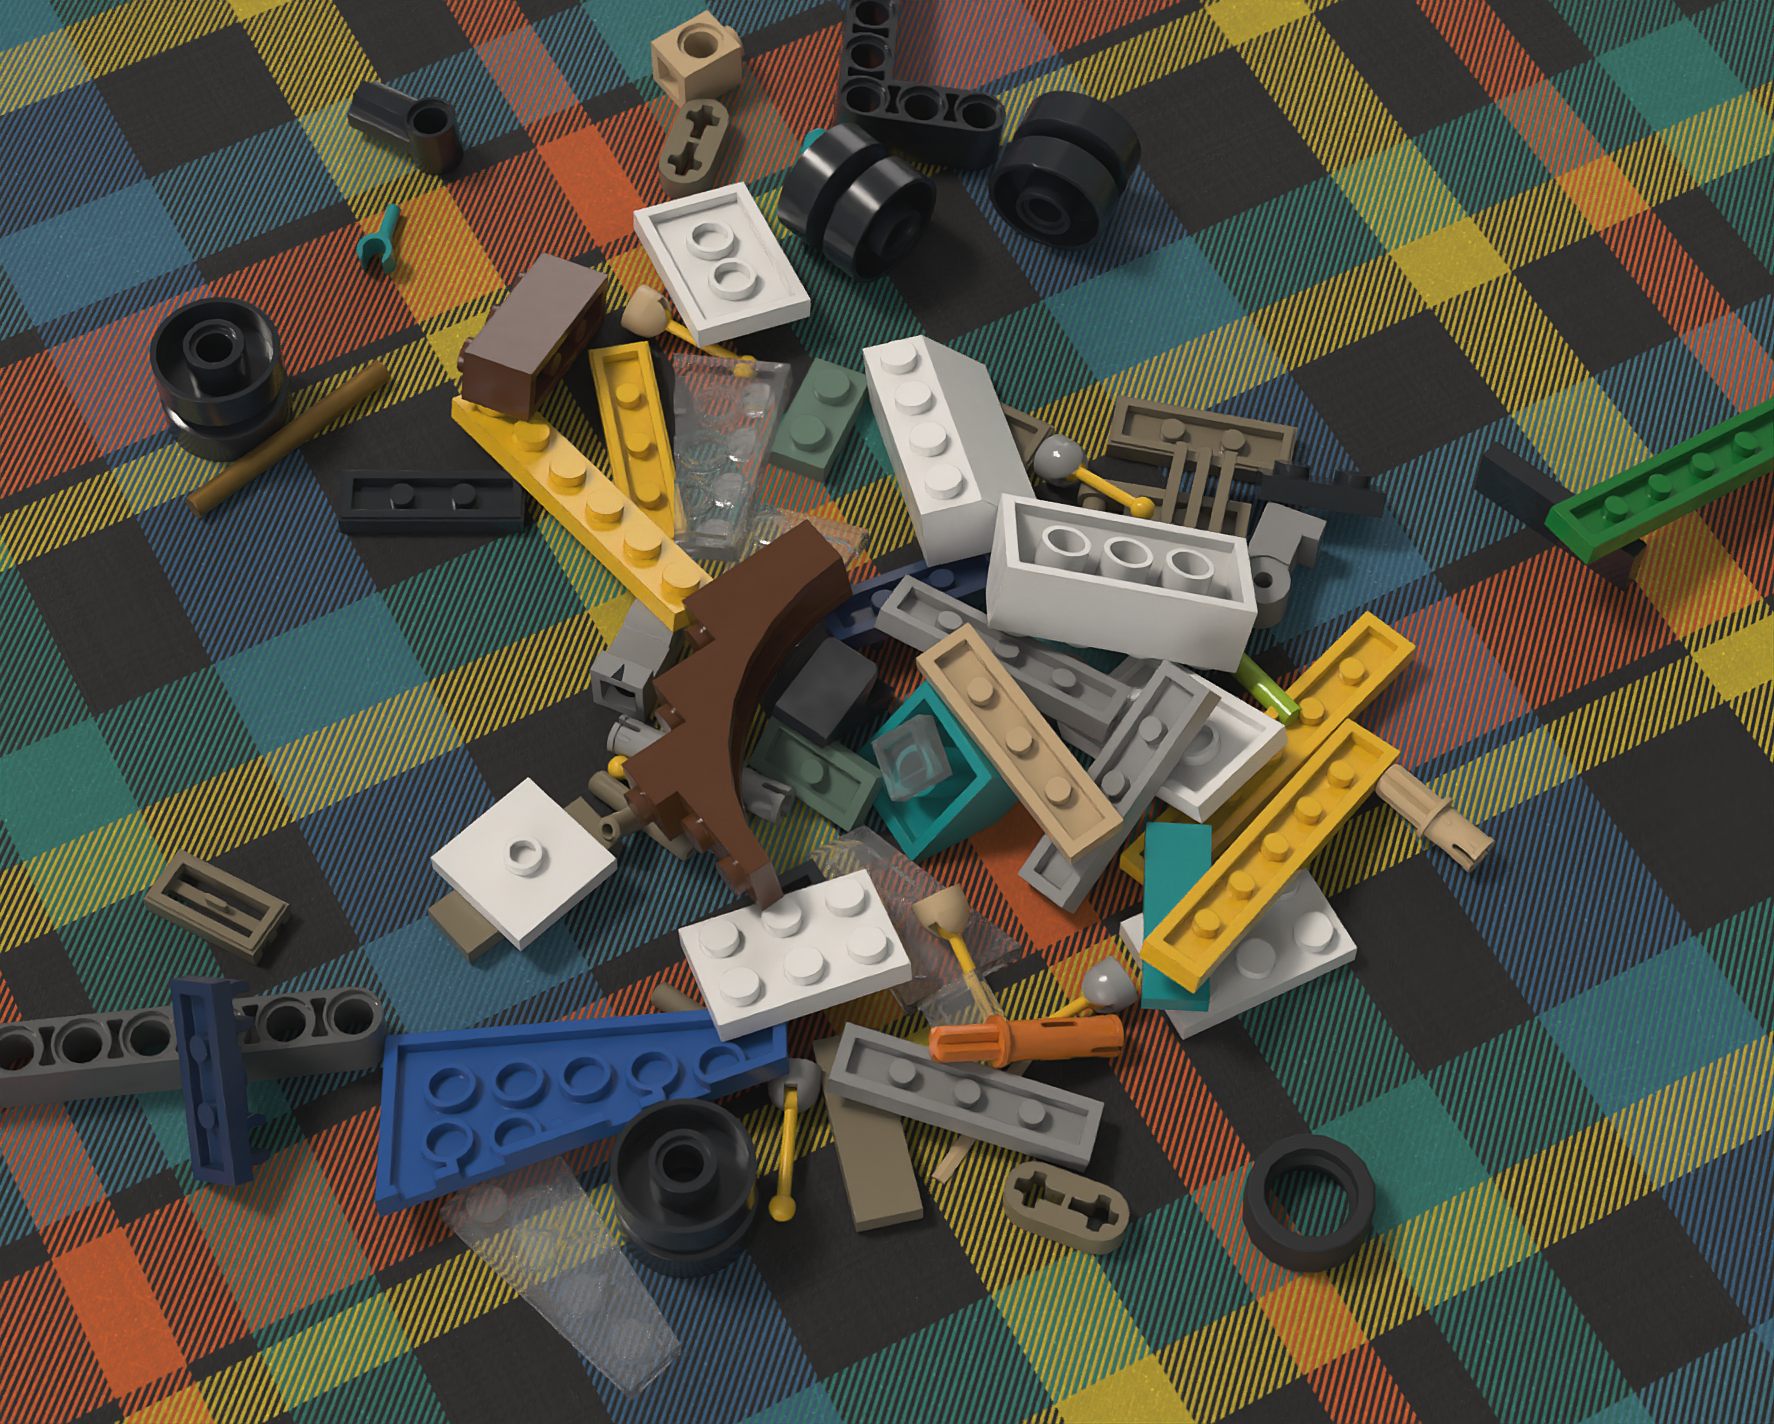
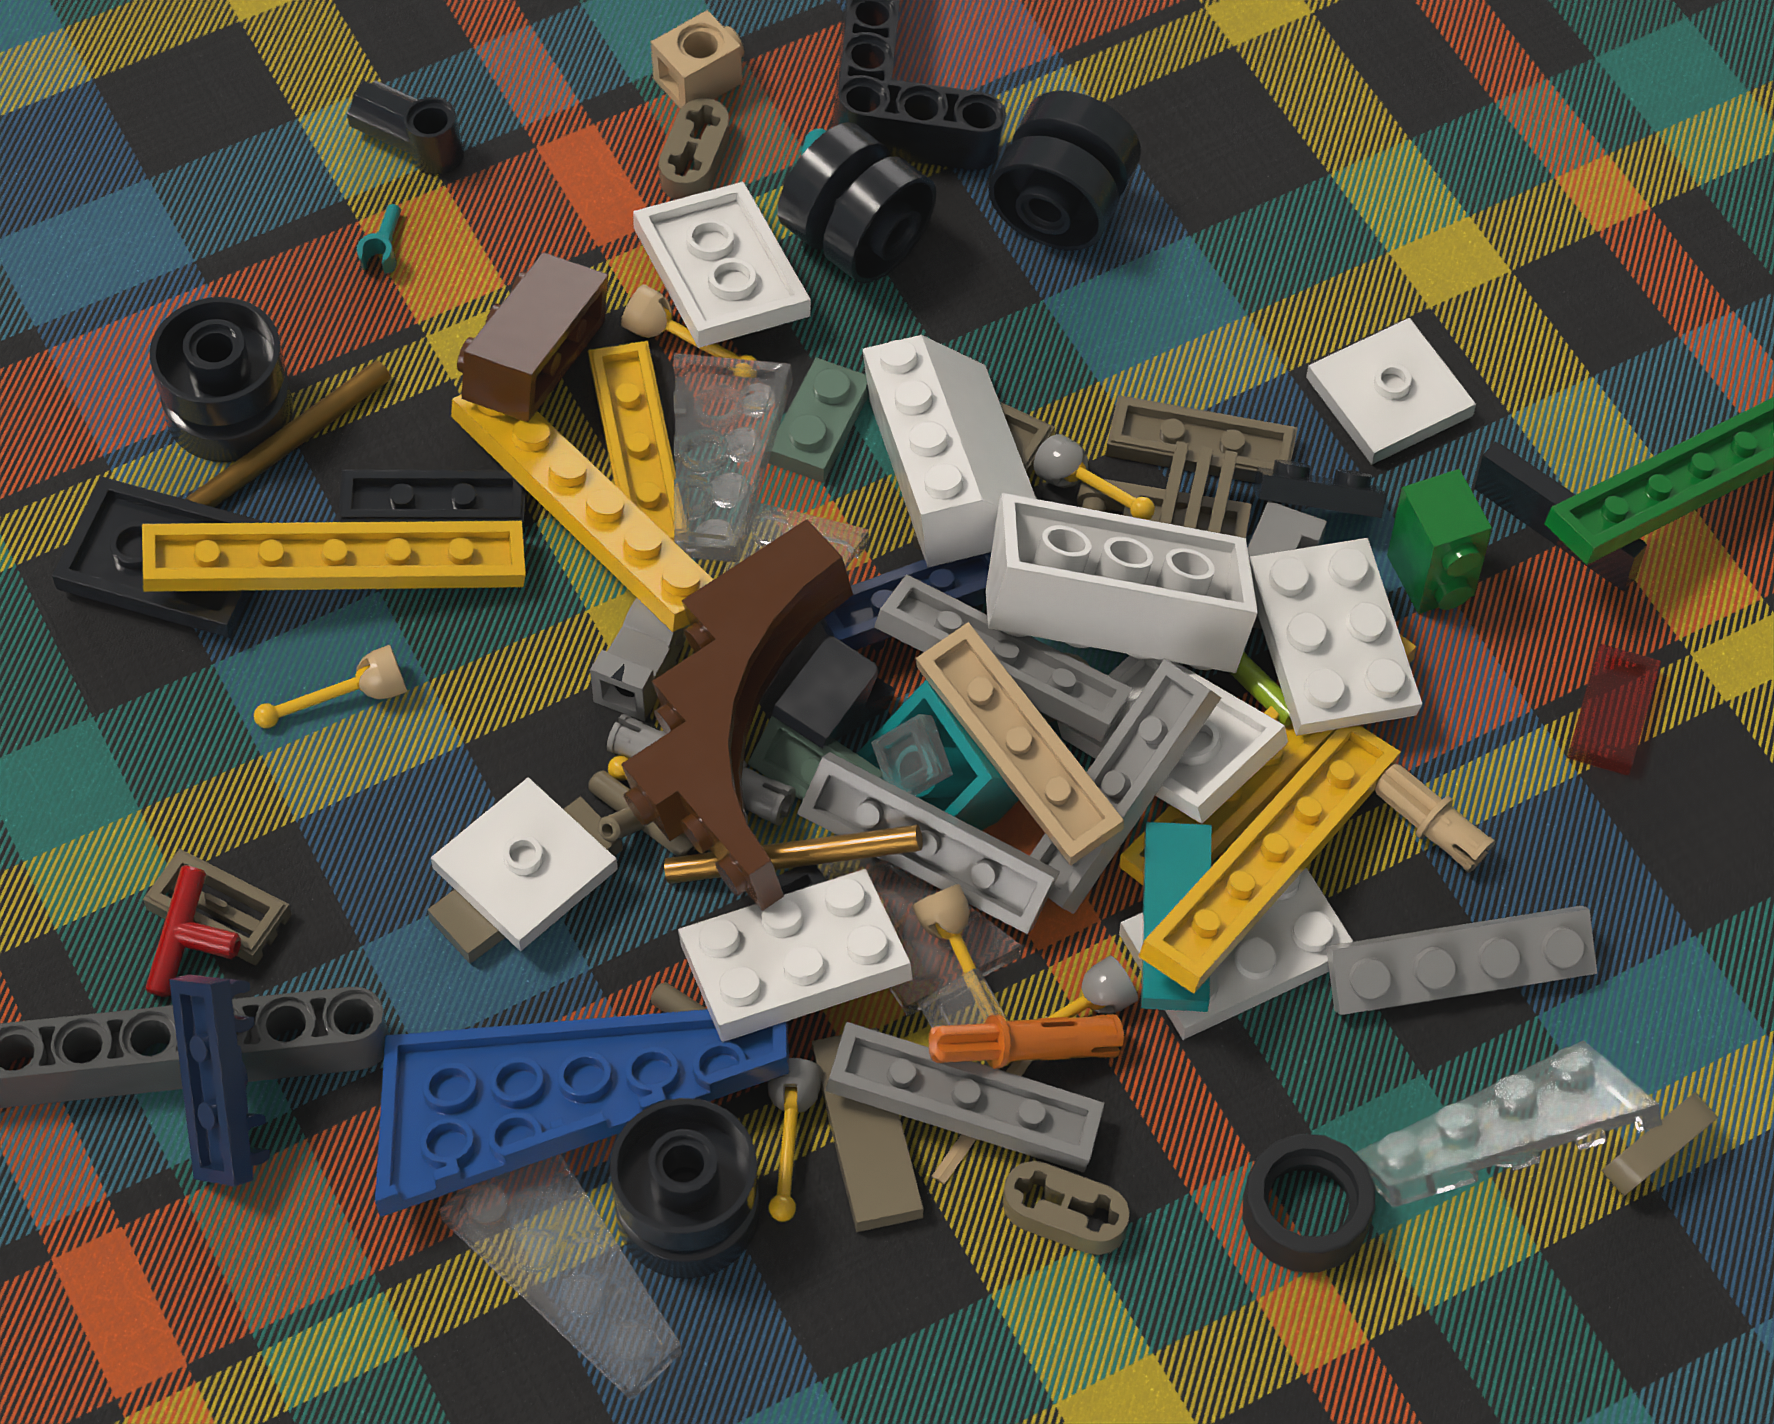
none -> black plate [52,477,269,638]
none -> yellow plate [142,521,526,592]
none -> red piece [145,865,241,998]
none -> hinge [254,645,408,728]
none -> pearl gold bar [664,825,923,884]
none -> light grey plate [797,752,1060,934]
none -> white plate [1249,538,1422,736]
none -> white plate [1306,318,1476,465]
none -> light grey plate [1326,905,1597,1015]
none -> clear wing [1355,1040,1662,1208]
none -> green brick [1387,469,1492,614]
none -> clear red tile [1567,644,1661,776]
none -> dark tan beam [1601,1091,1718,1197]

